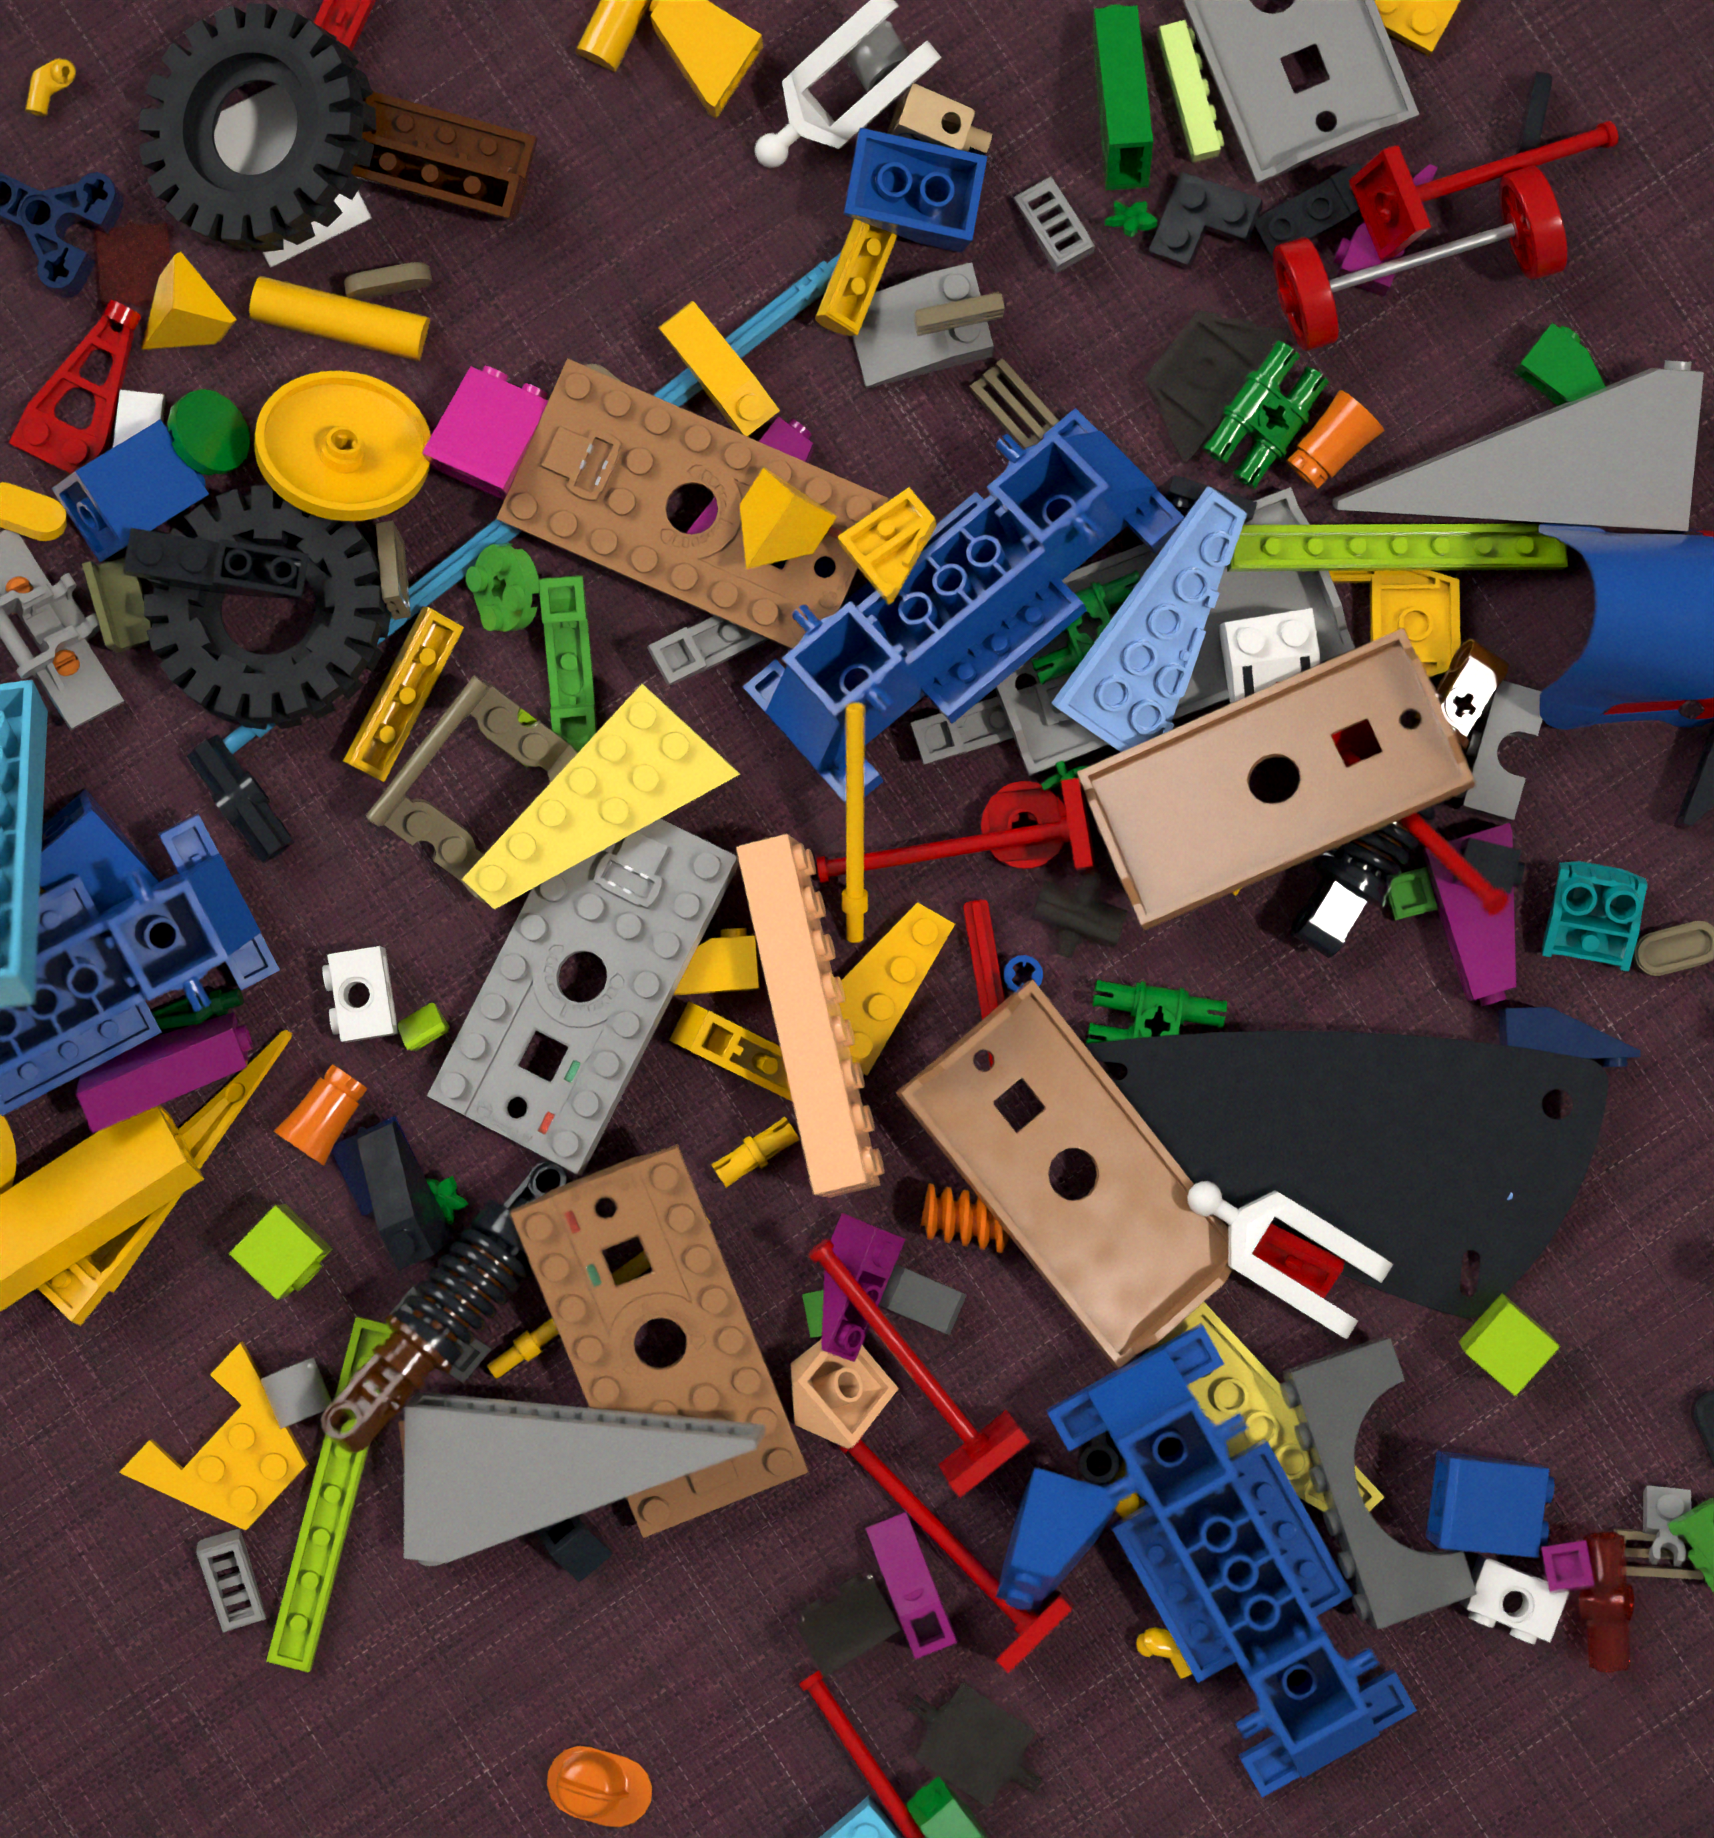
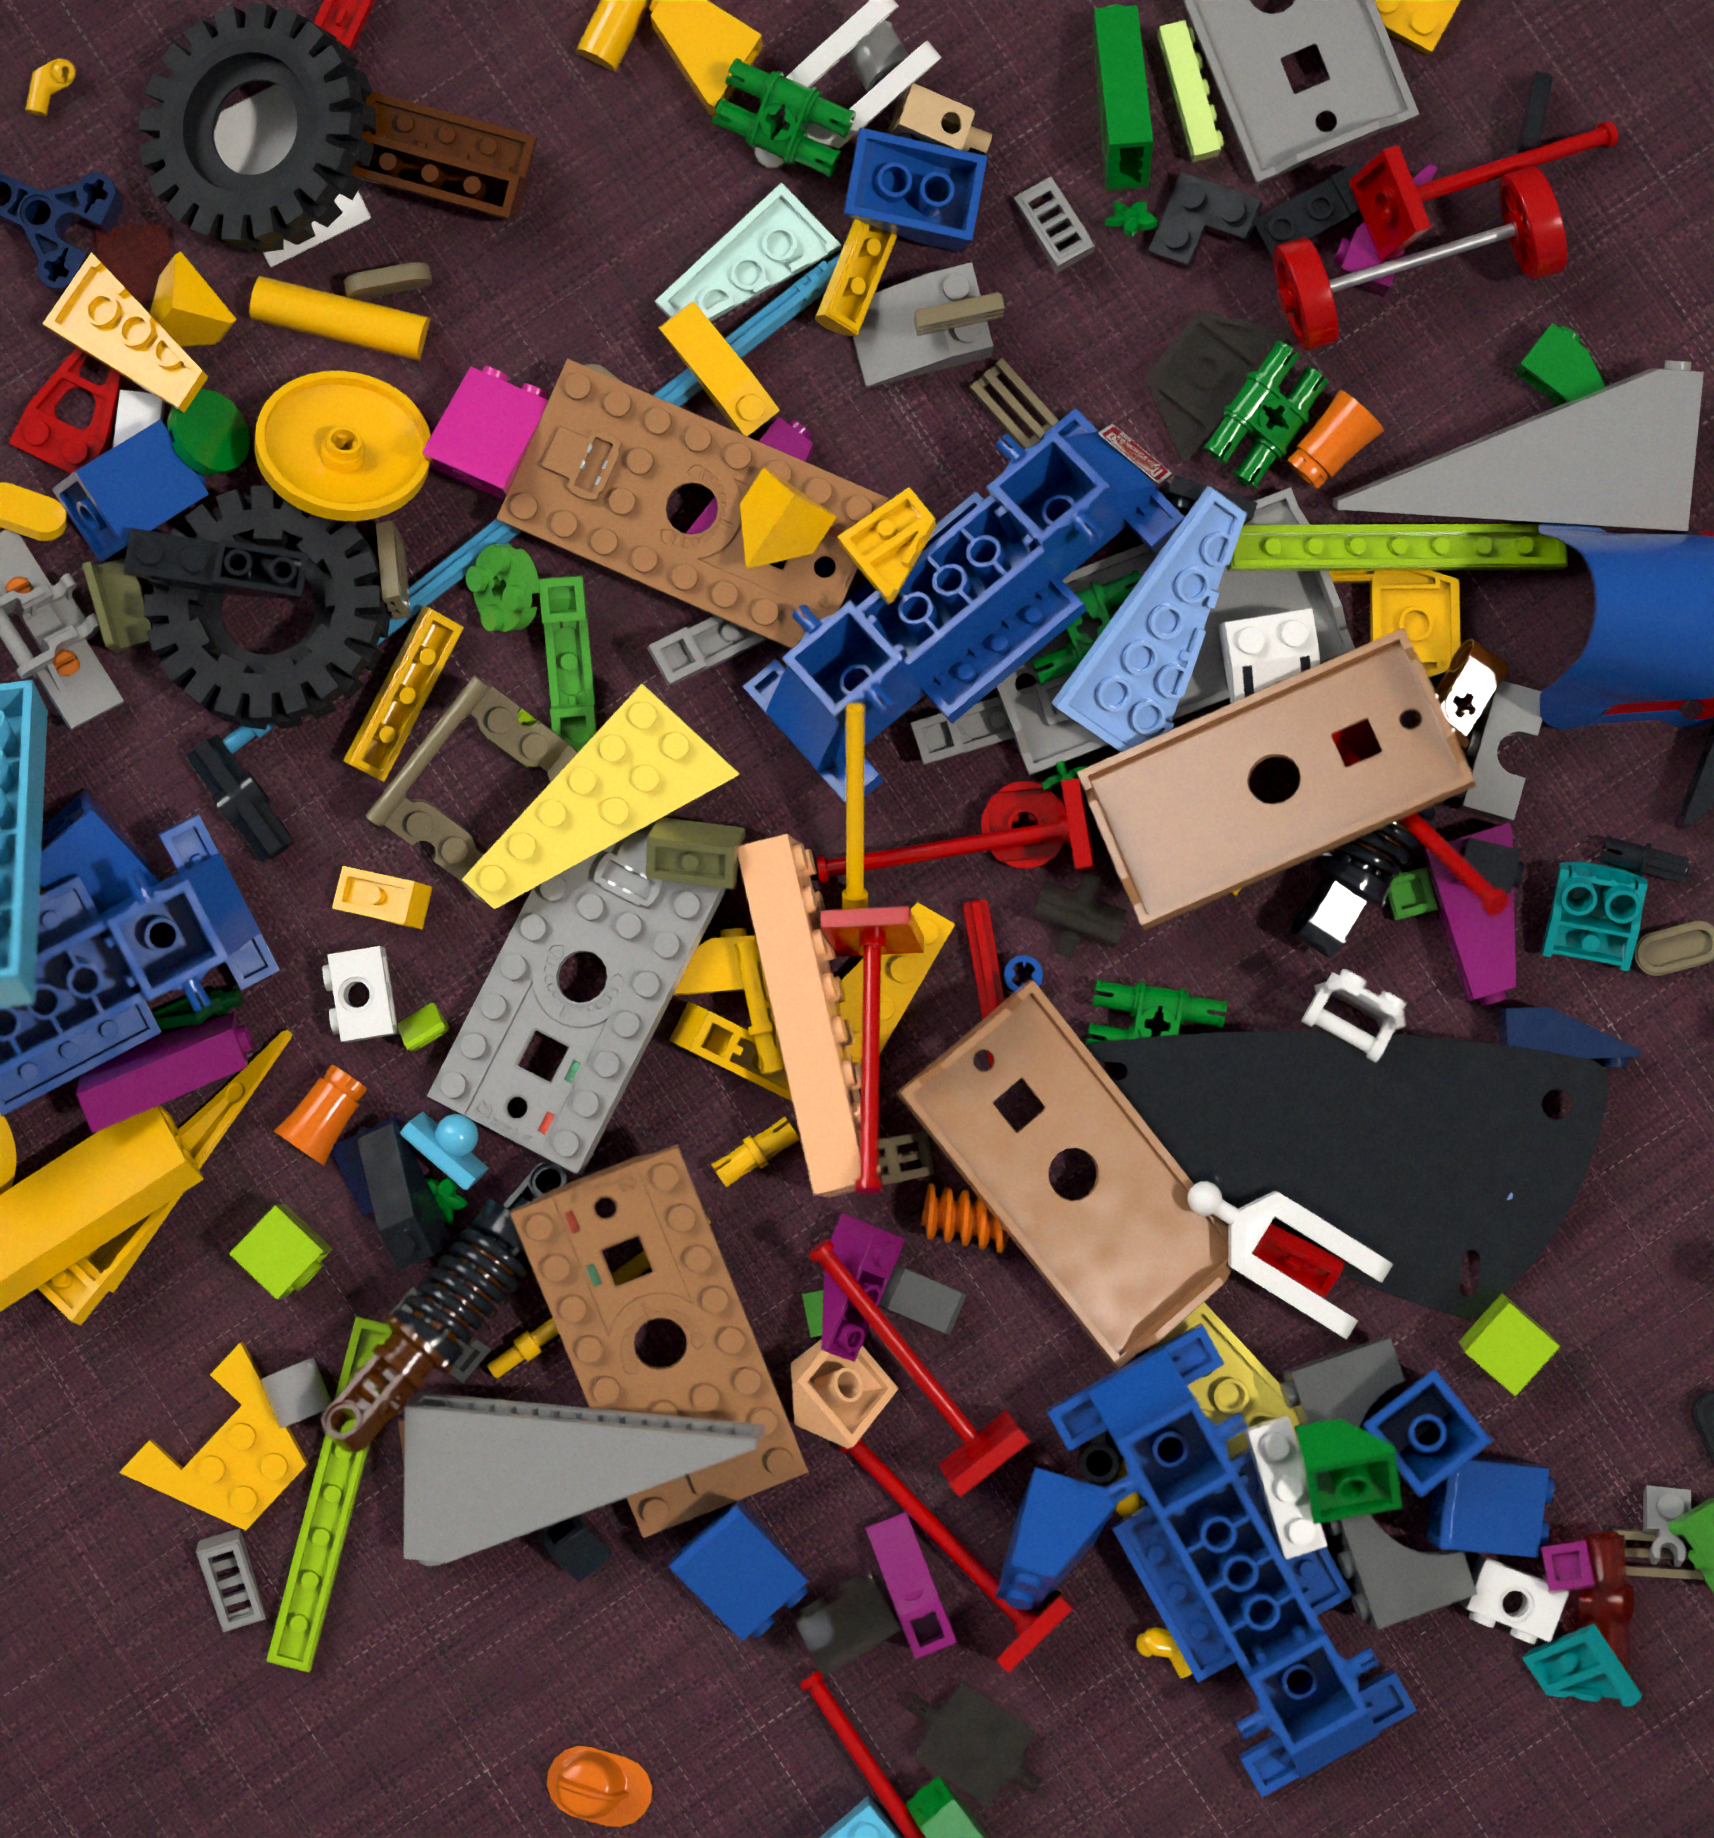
none -> yellow wing [43,252,208,413]
none -> yellow plate [332,866,433,930]
none -> medium azure tile [400,1111,489,1190]
none -> olive panel [646,818,745,889]
none -> light aqua wing [655,182,841,322]
none -> blue slope [669,1500,809,1641]
none -> green pin [712,58,856,178]
none -> yellow pin [734,939,786,1074]
none -> red tile [820,907,924,1194]
none -> dark tan tile [878,1131,935,1185]
none -> sticker [1099,424,1172,483]
none -> white plate [1244,1416,1327,1560]
none -> green slope [1295,1419,1402,1525]
none -> white shield [1302,969,1406,1063]
none -> blue slope [1362,1369,1492,1498]
none -> teal wing [1522,1624,1642,1707]
none -> black axle [1599,835,1690,883]

